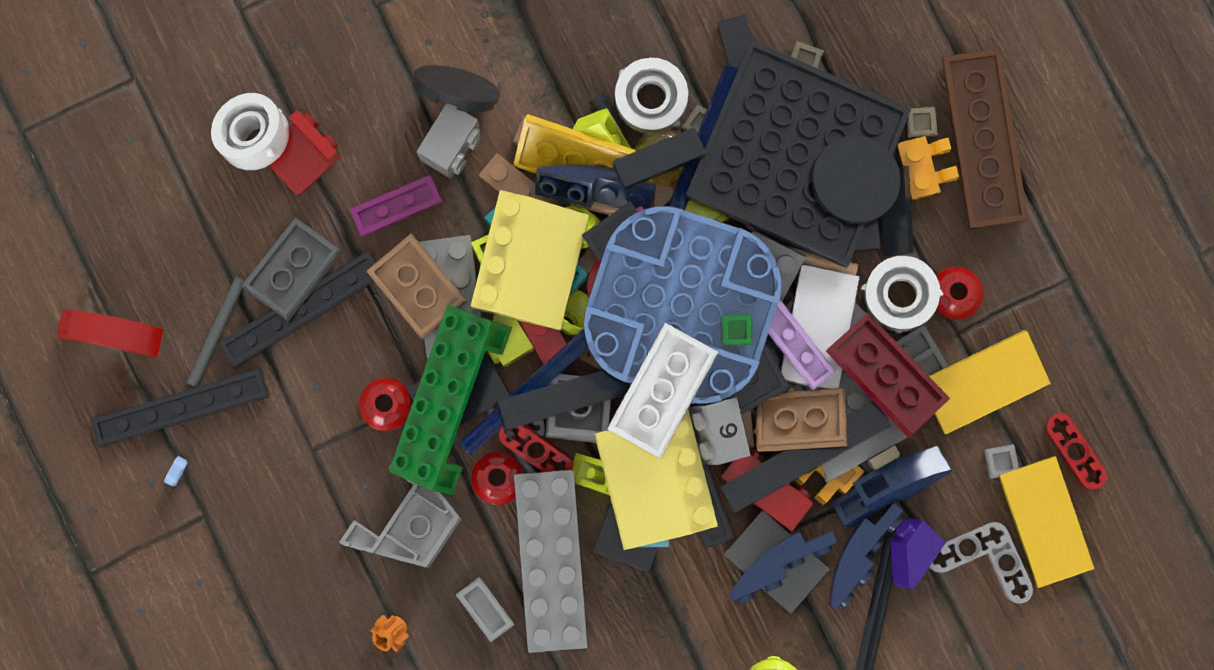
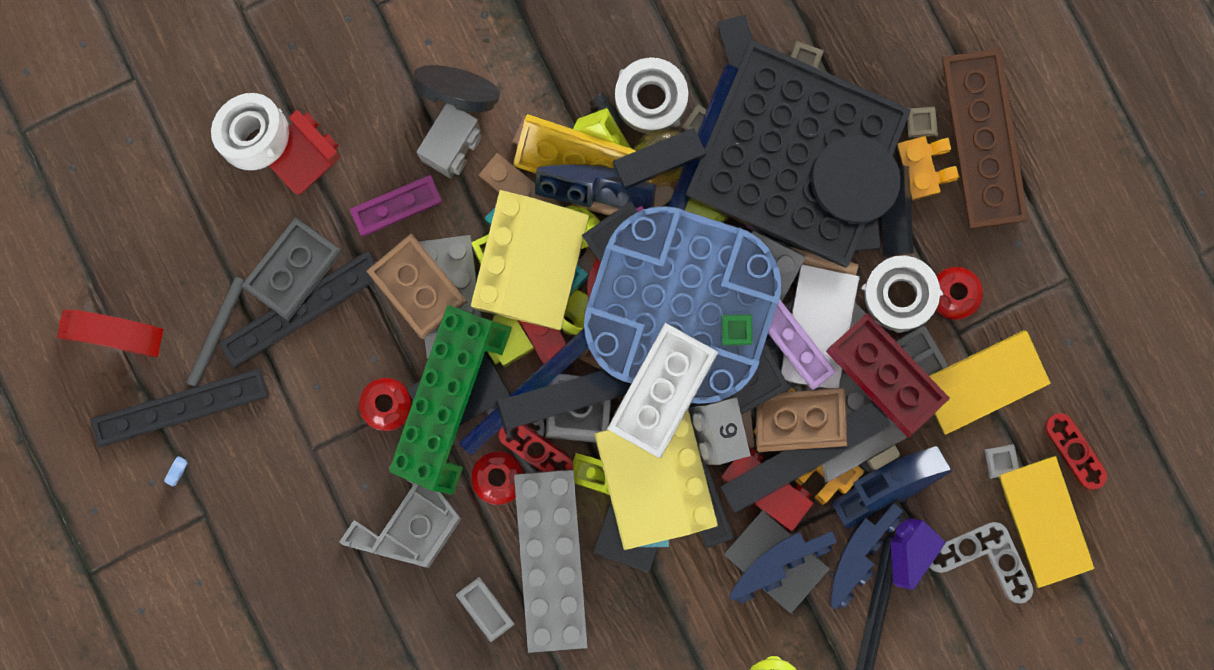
orange gear [370,615,409,652] -> none

